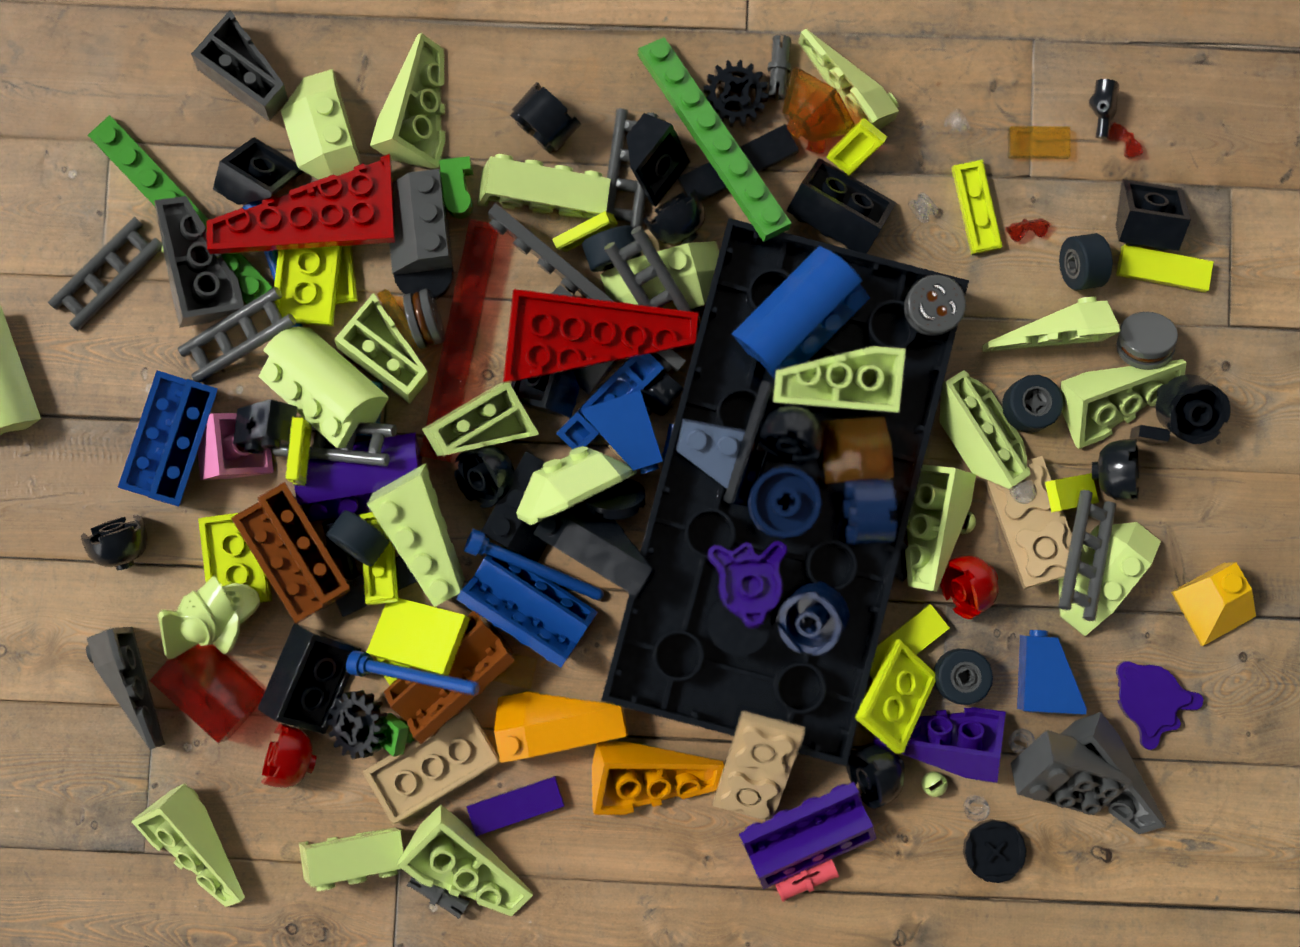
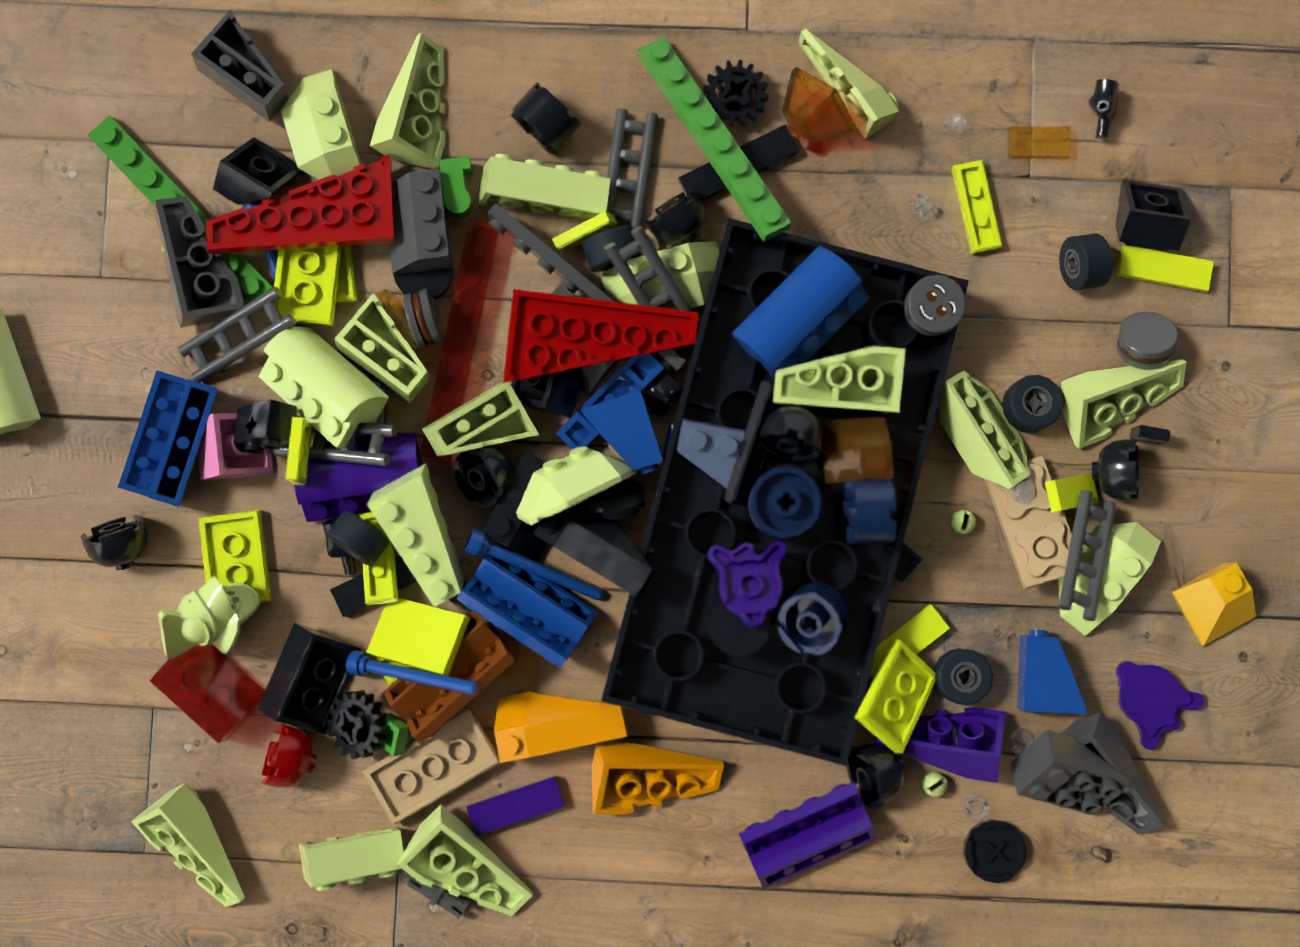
dark grey bar [48,217,162,331] -> none
dark grey wedge [86,627,165,749] -> none
dark orange brick [231,482,350,624] -> none
black slope [626,113,691,207] -> none
tan piece [712,711,804,821] -> none
dark grey pin [767,35,792,100] -> none
coral pin [775,859,839,902] -> none
black slope [786,158,896,254] -> none
neon yellow tile [826,118,887,176] -> none
yellowish green wedge [905,464,976,592] -> none
red cylinder [940,555,998,619] -> none
yellowish green wedge [982,297,1120,352] -> none
clear red piece [1005,218,1050,242] -> none
clear red piece [1108,122,1143,159] -> none
black brick [1155,374,1231,444] -> none

